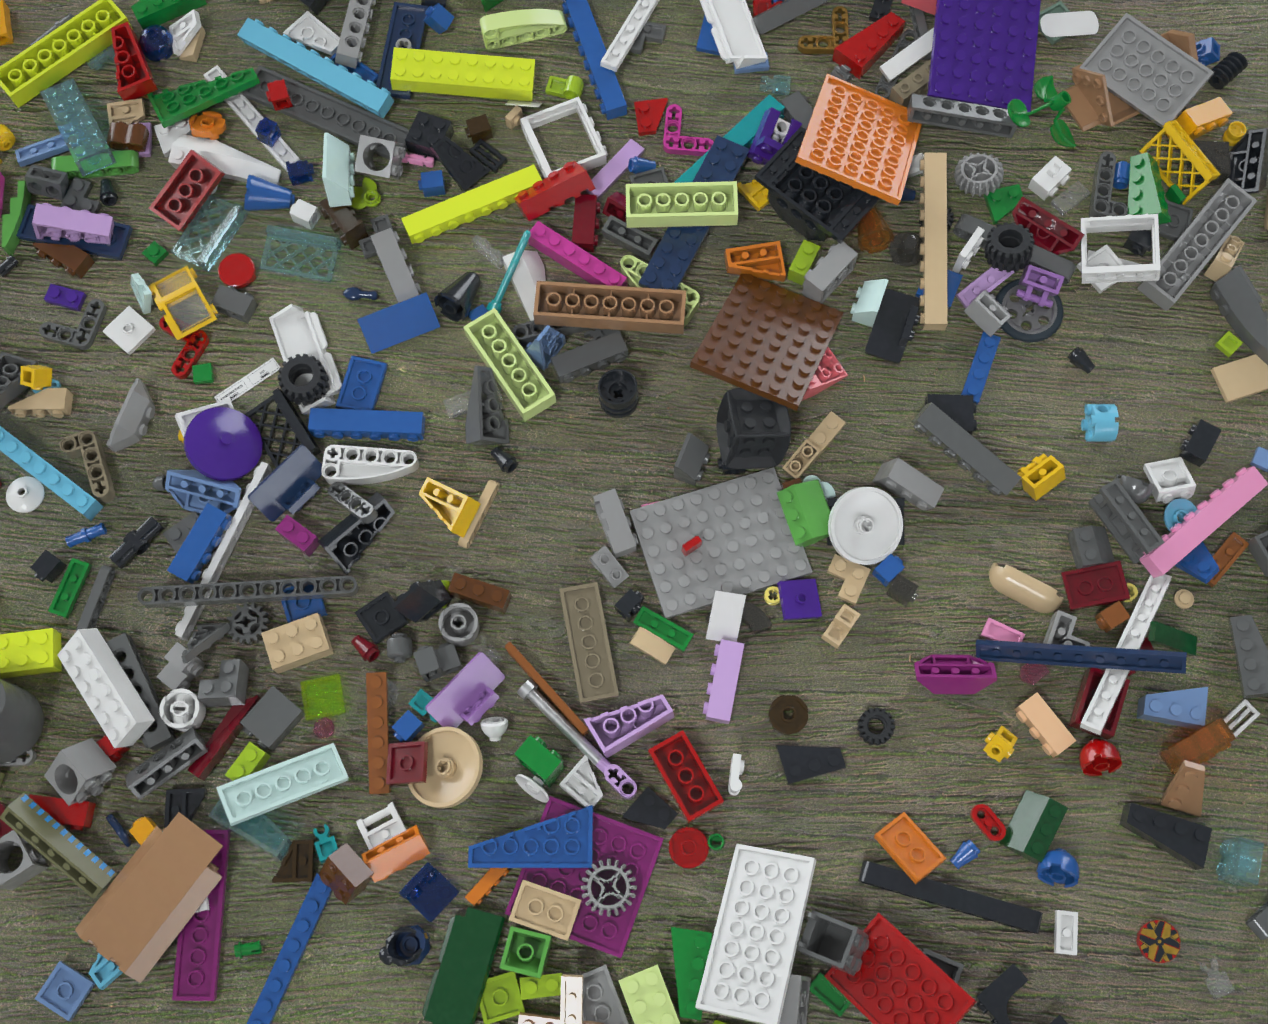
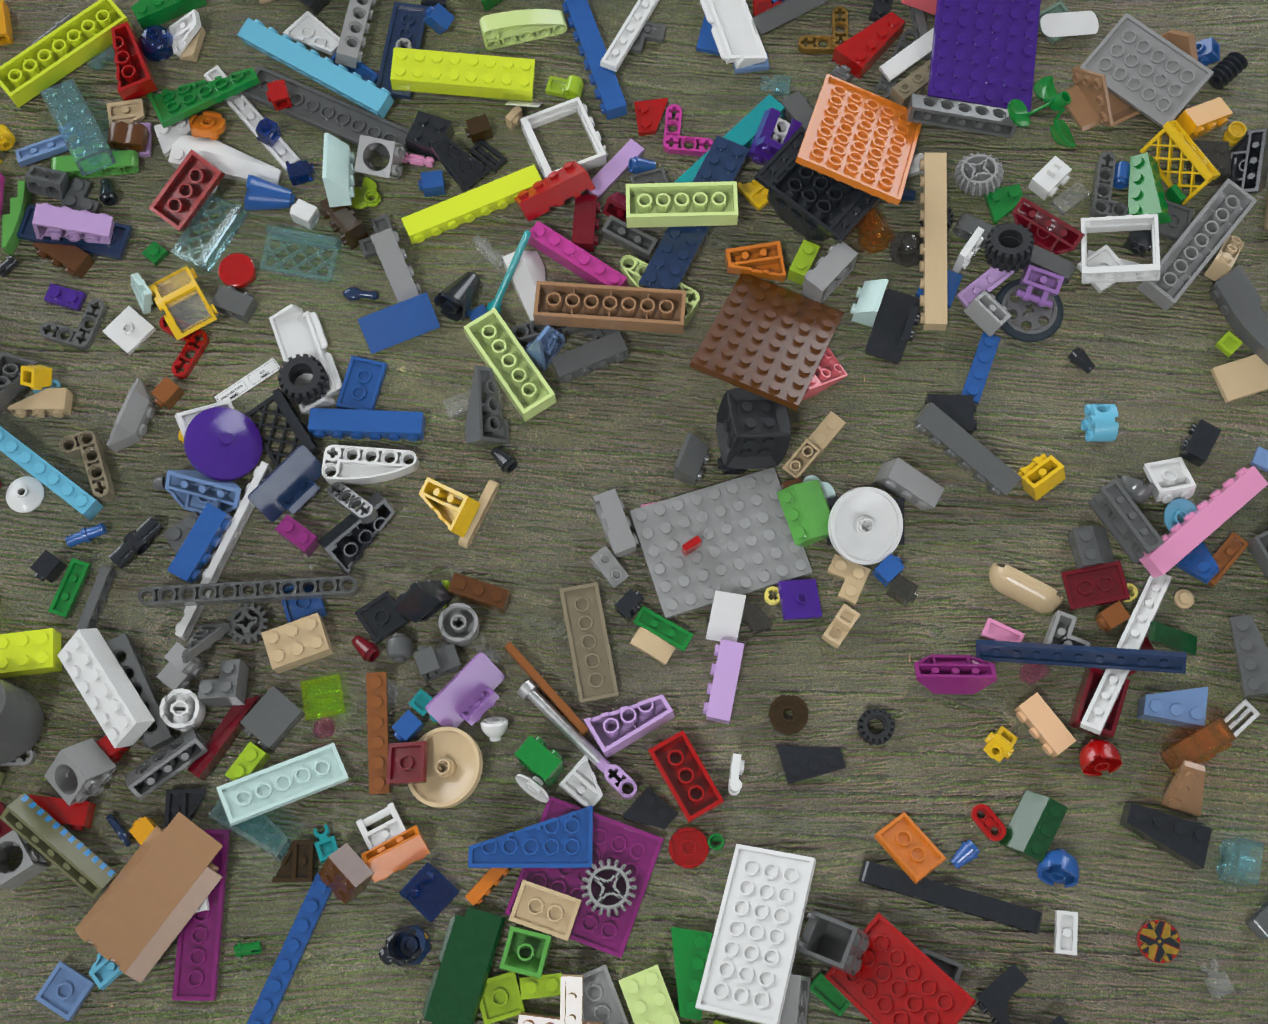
green tile [192,363,214,385] -> none
black wheel [598,369,638,418] -> none
none -> dark orange brick [151,376,185,410]

